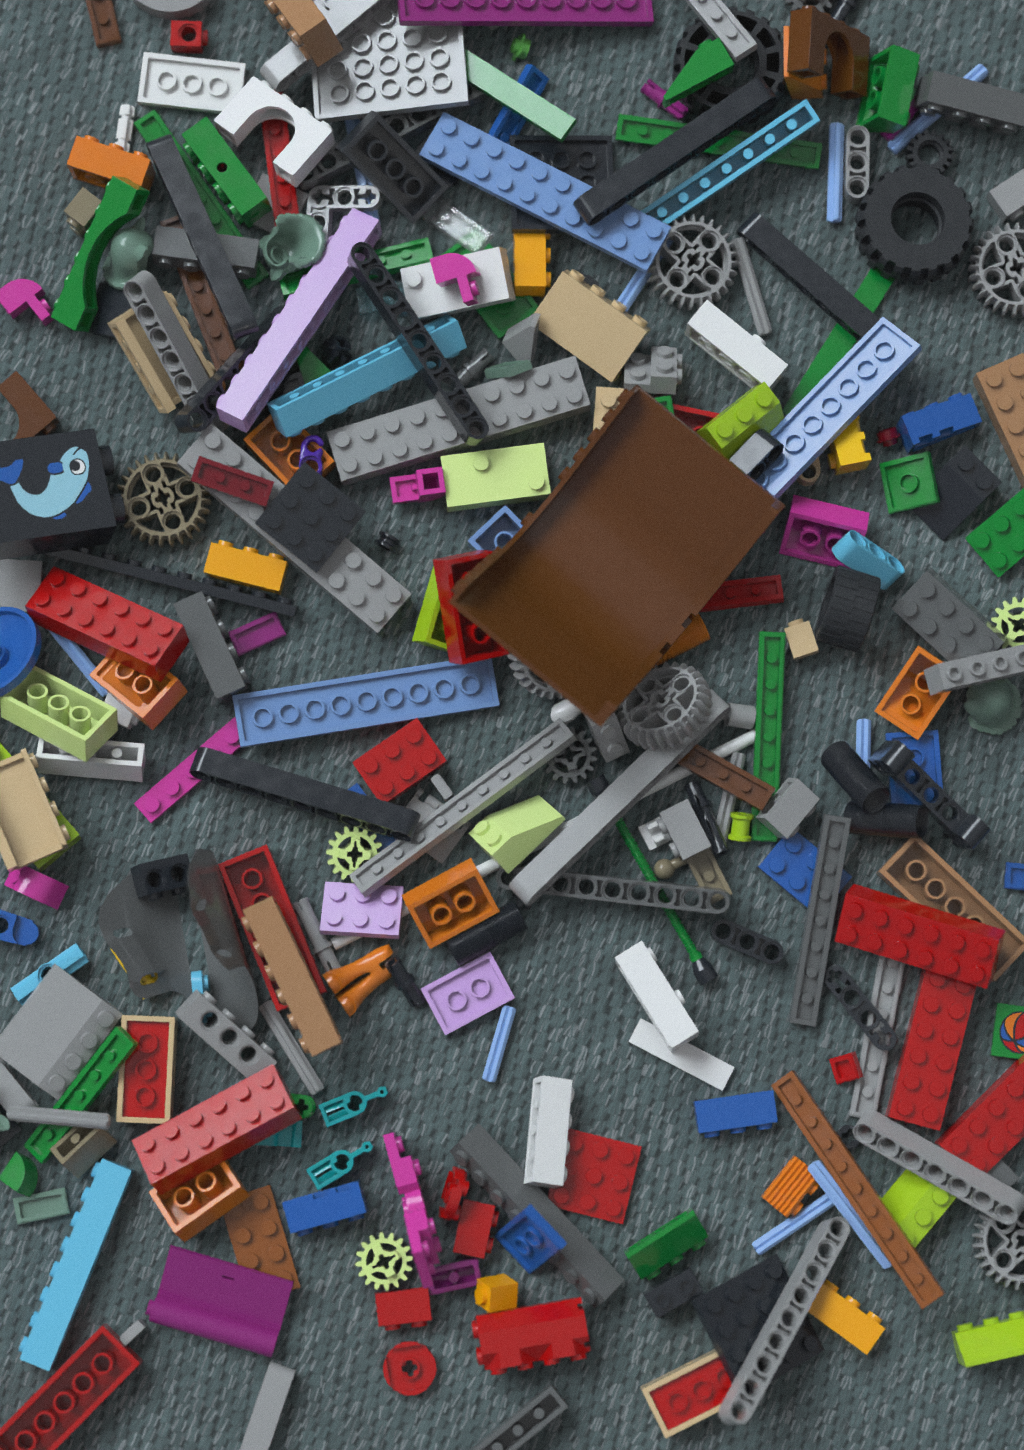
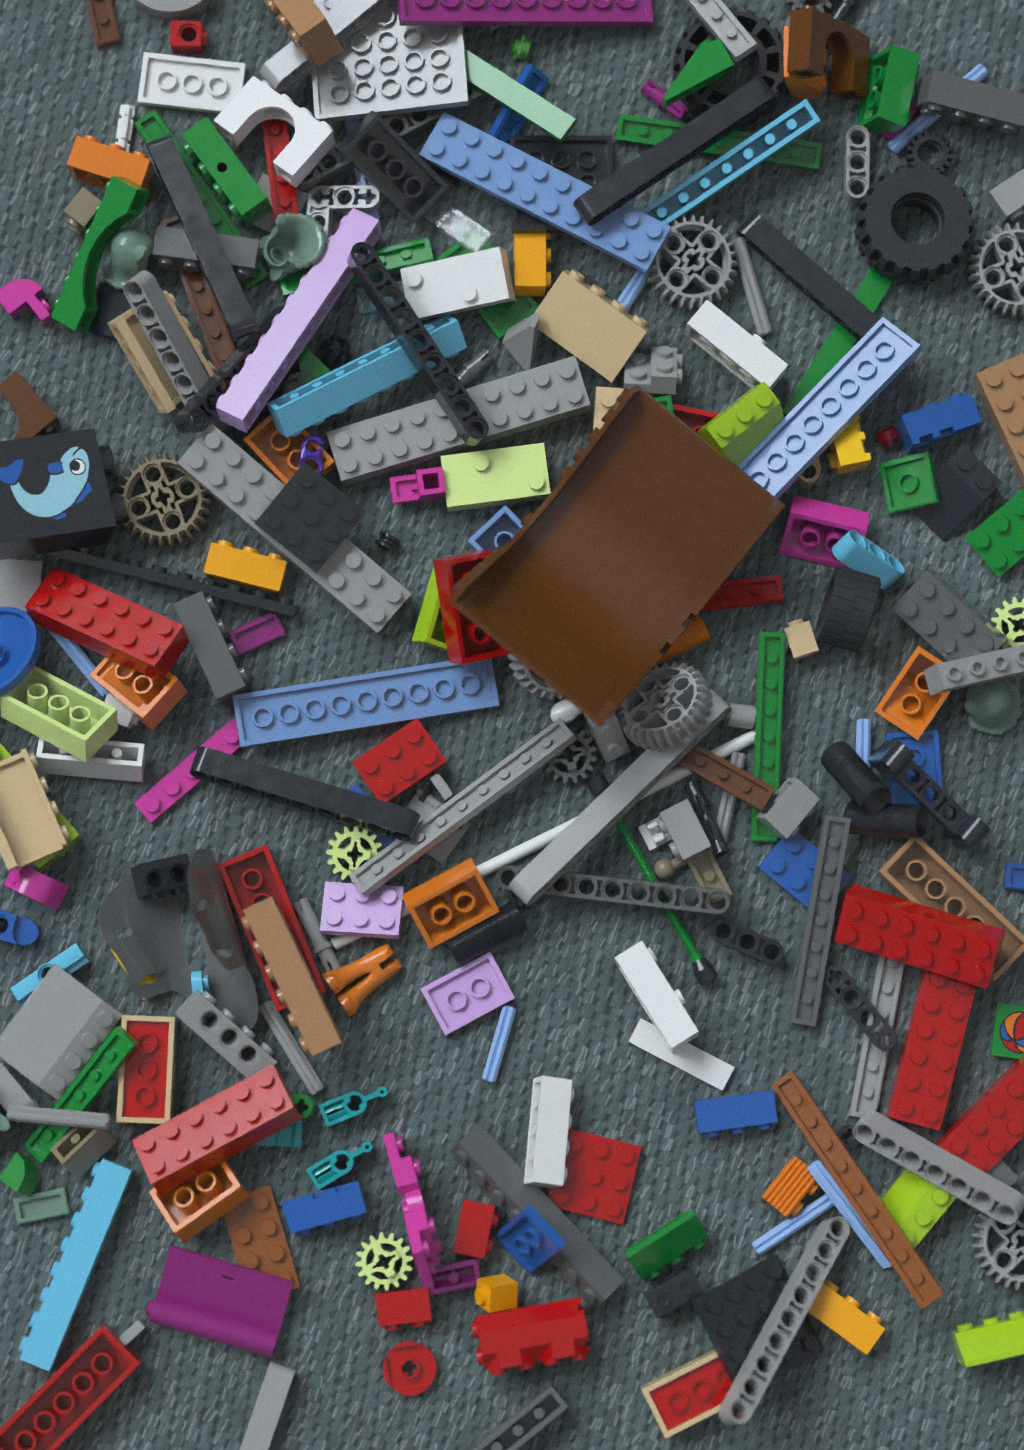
dark red plate [190,456,274,508] -> none
black pin [385,957,425,1007] -> none
dark pink brick [430,253,481,306] -> none
red plate [439,1166,469,1221] -> none
yellowish green slope [468,795,565,874] -> none
sand green tile [484,359,533,379] -> none
lime bush [728,812,754,842] -> none
beam [729,429,784,481] -> none
light blue axle [827,122,844,223] -> none
red tile [829,1051,863,1085] -> none

